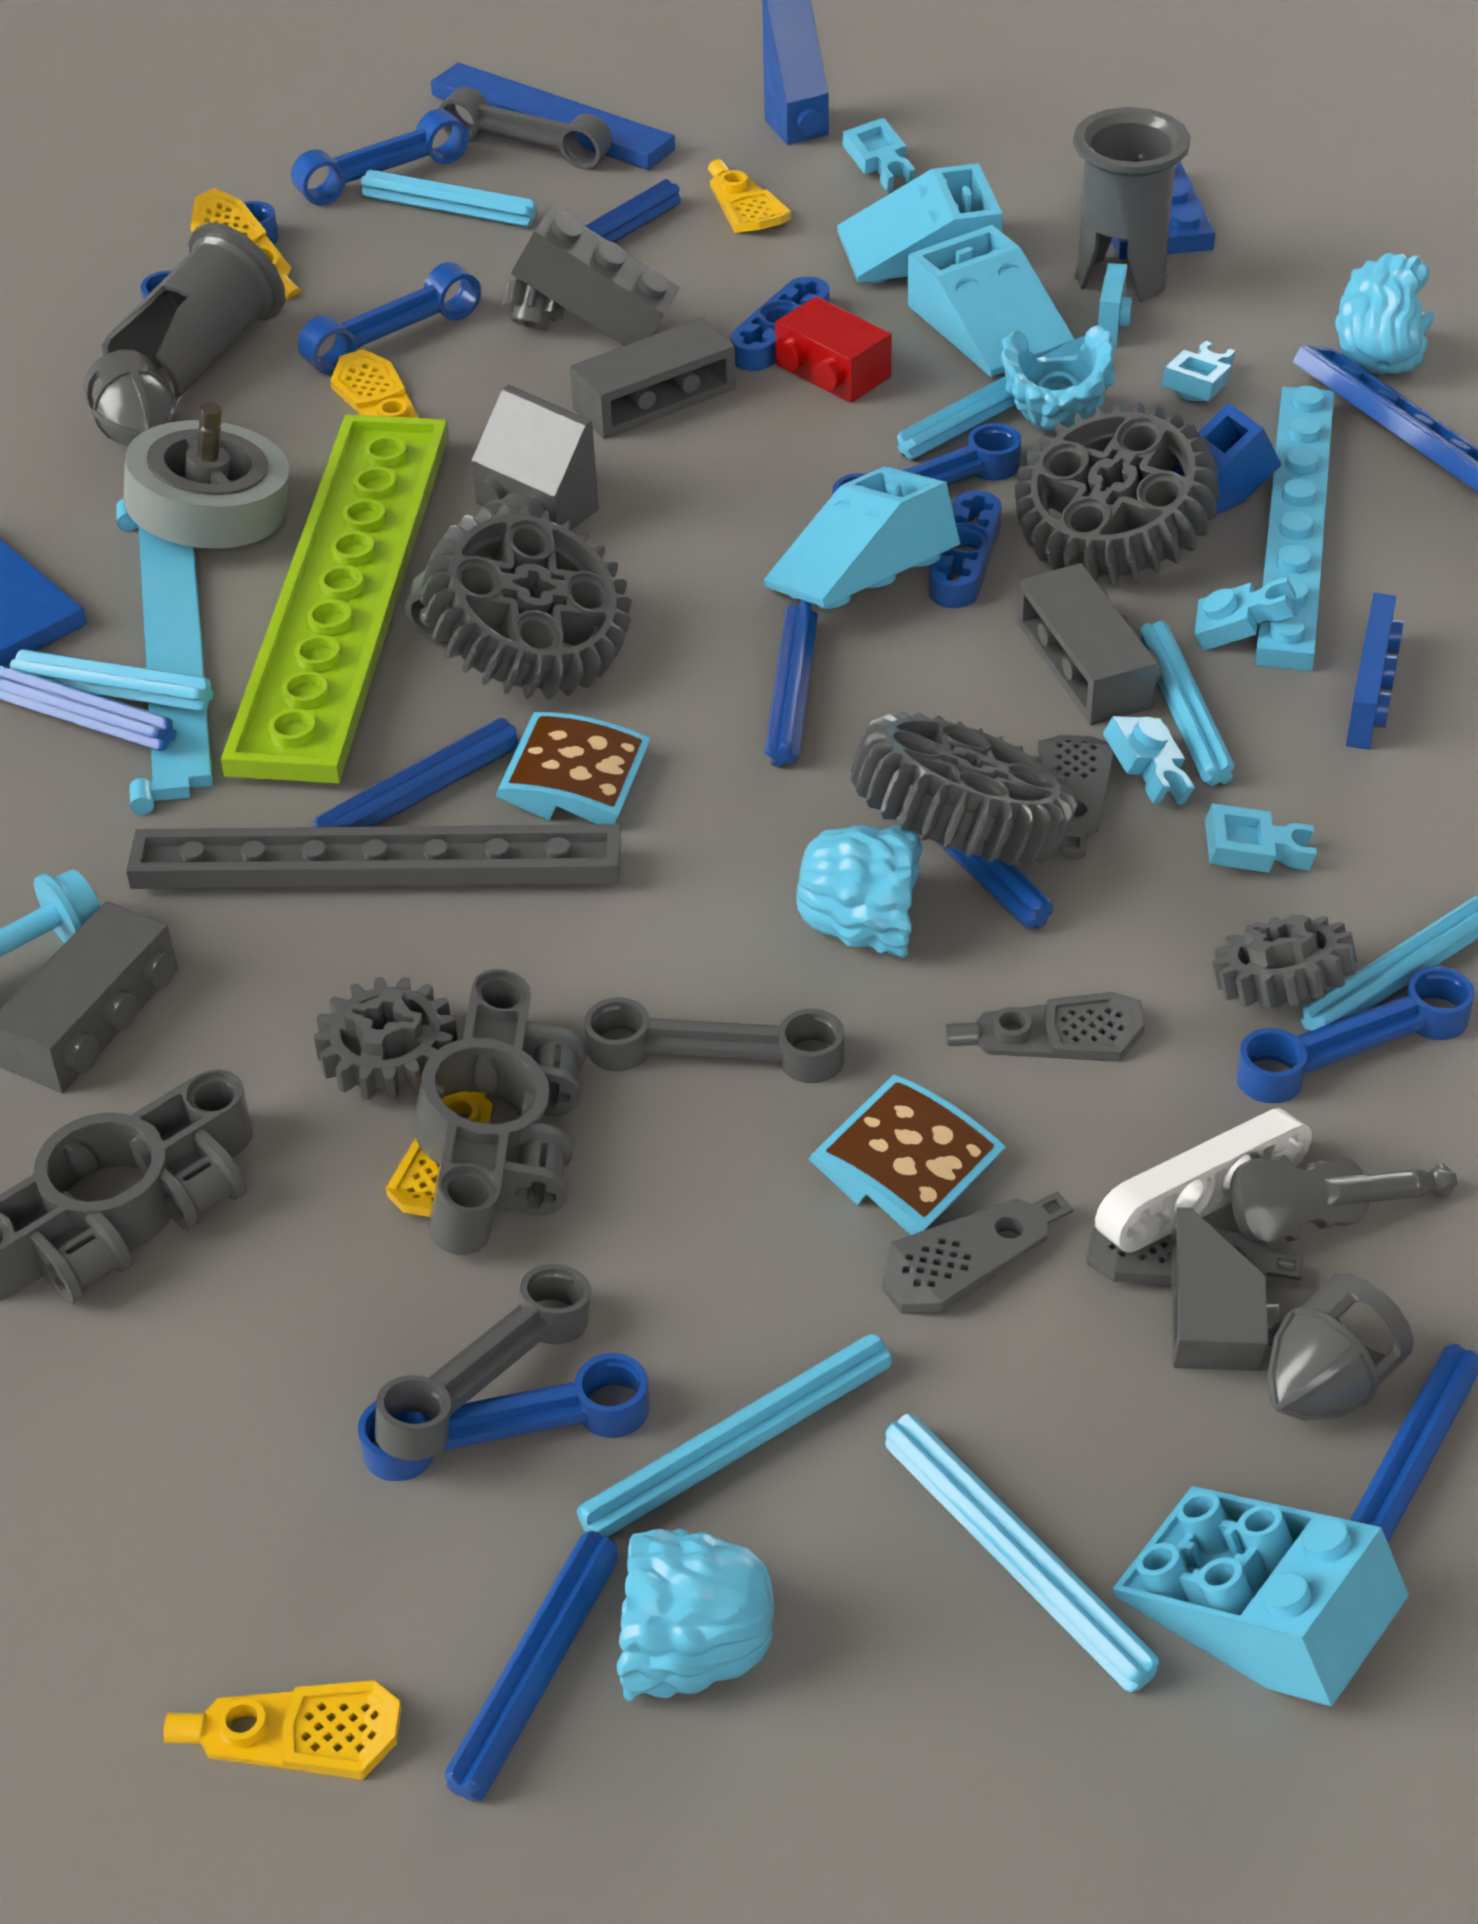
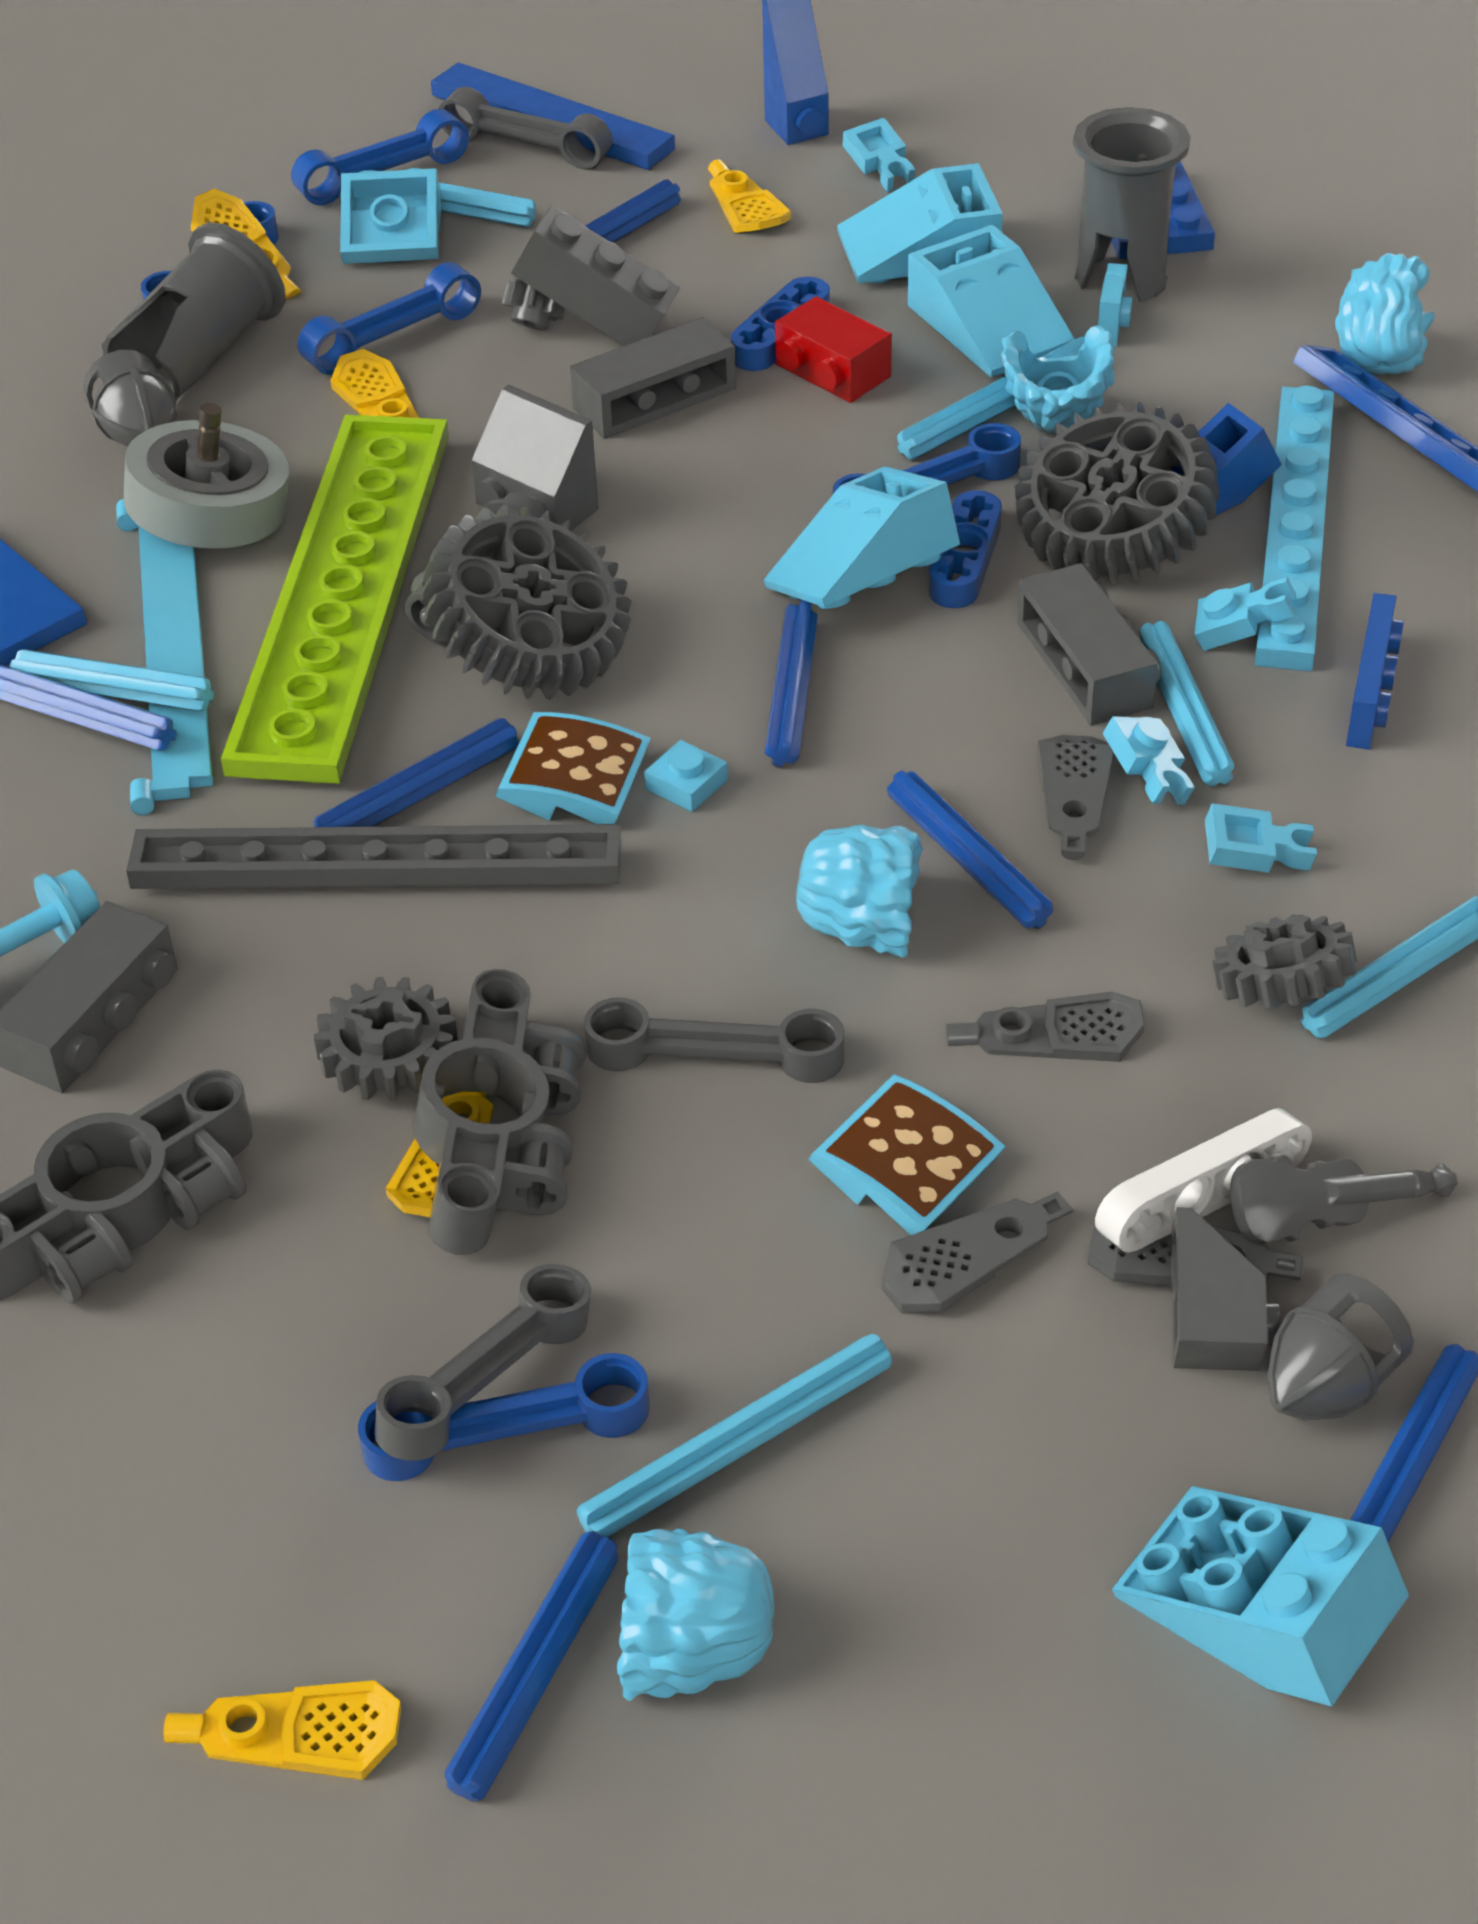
dark grey gear [851,711,1077,866] -> none
axle [885,1414,1159,1693] -> none
medium azure plate [1161,341,1236,402] -> none
blue piece [1236,966,1475,1103] -> none
none -> medium azure plate [340,168,441,264]
none -> medium azure plate [644,740,728,812]

